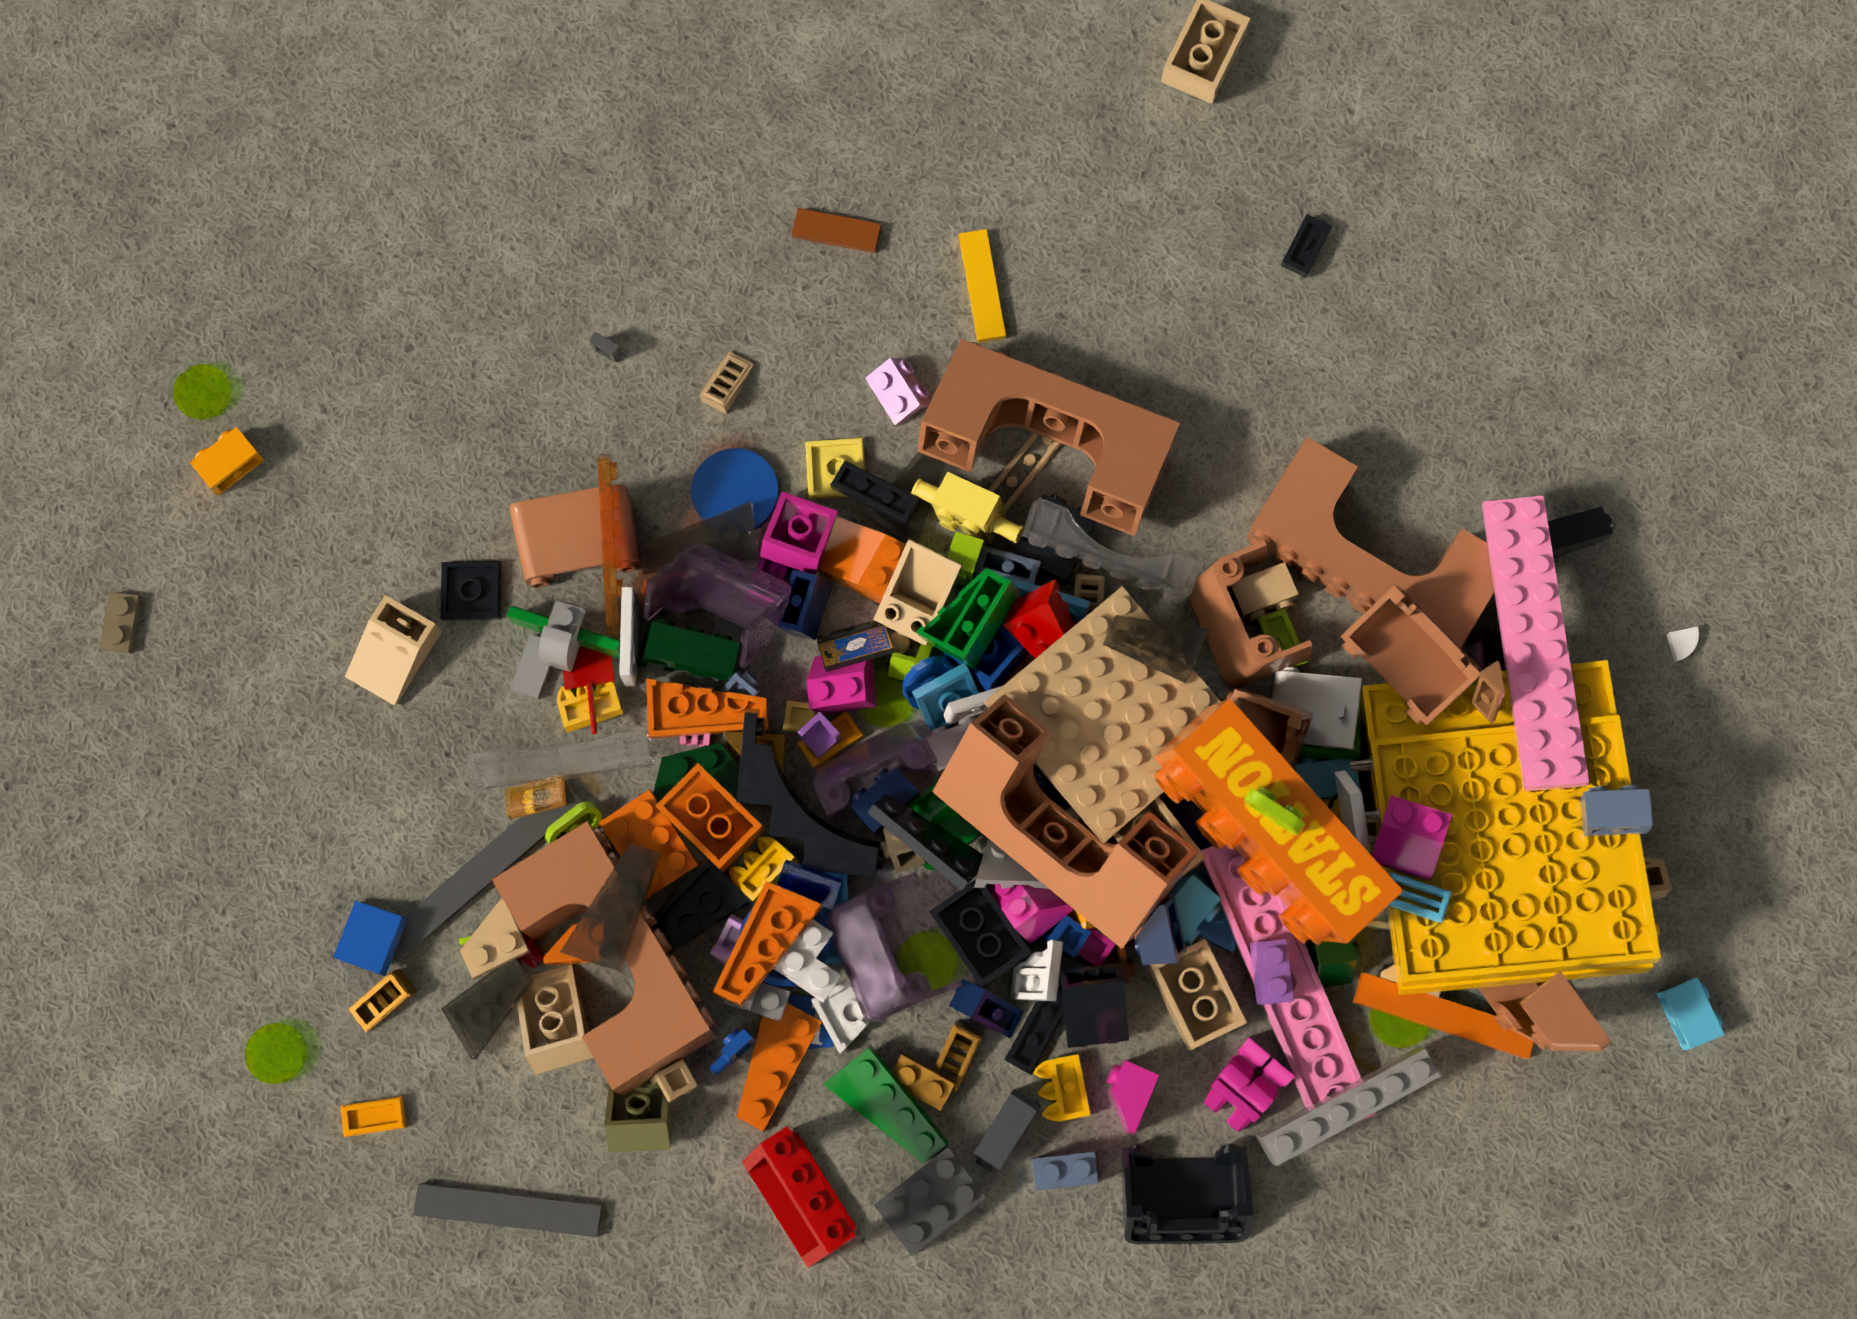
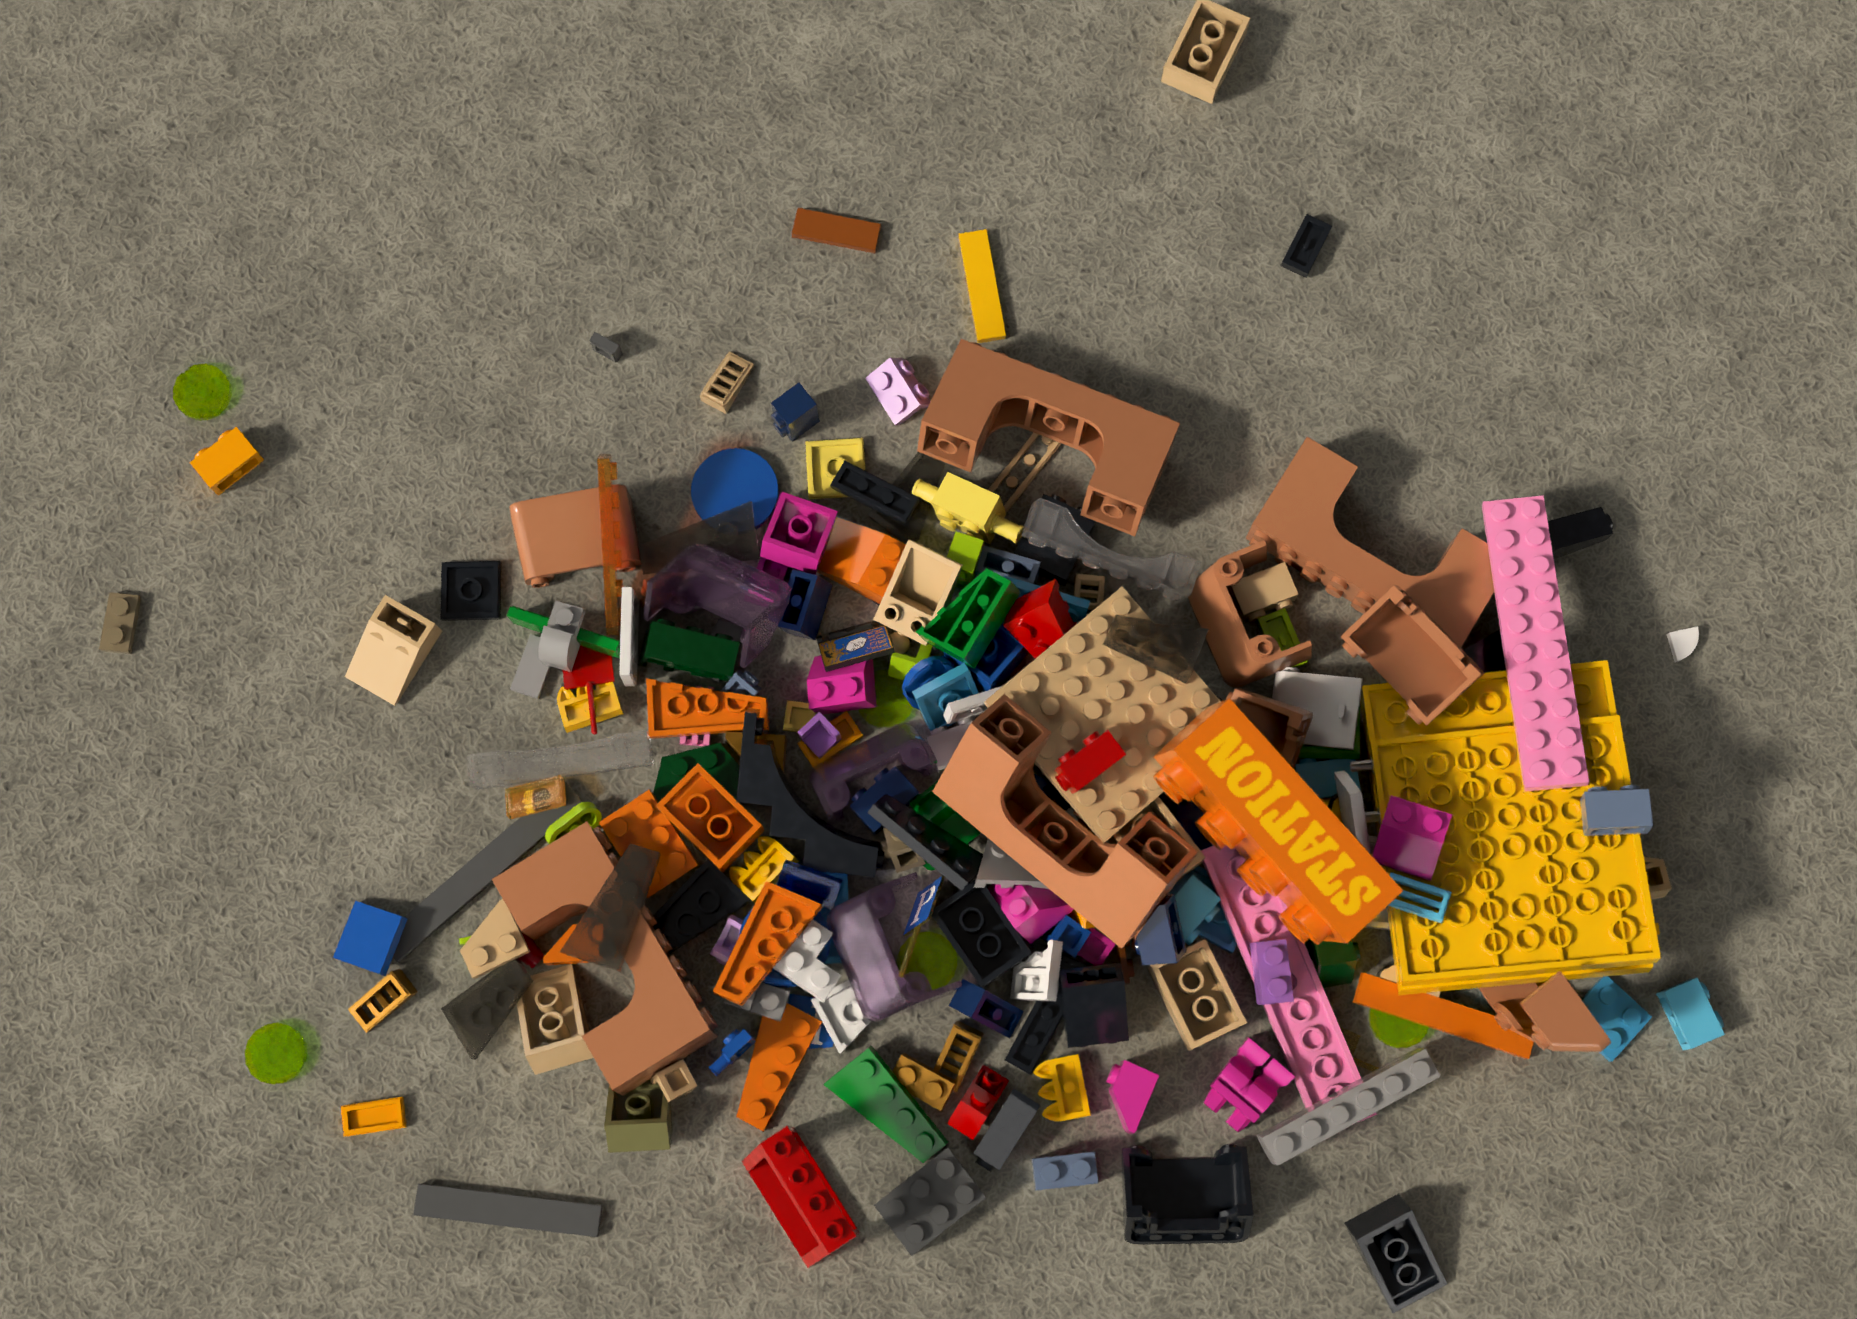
lime plate [1243,787,1305,835] -> none
medium nougat slope [1471,661,1505,723] -> none
none -> dark blue brick [771,382,820,442]
none -> piece [899,875,945,978]
none -> red slope [947,1064,1009,1140]
none -> red brick [1054,730,1127,794]
none -> black slope [1344,1193,1447,1314]
none -> dark azure plate [1581,976,1652,1062]

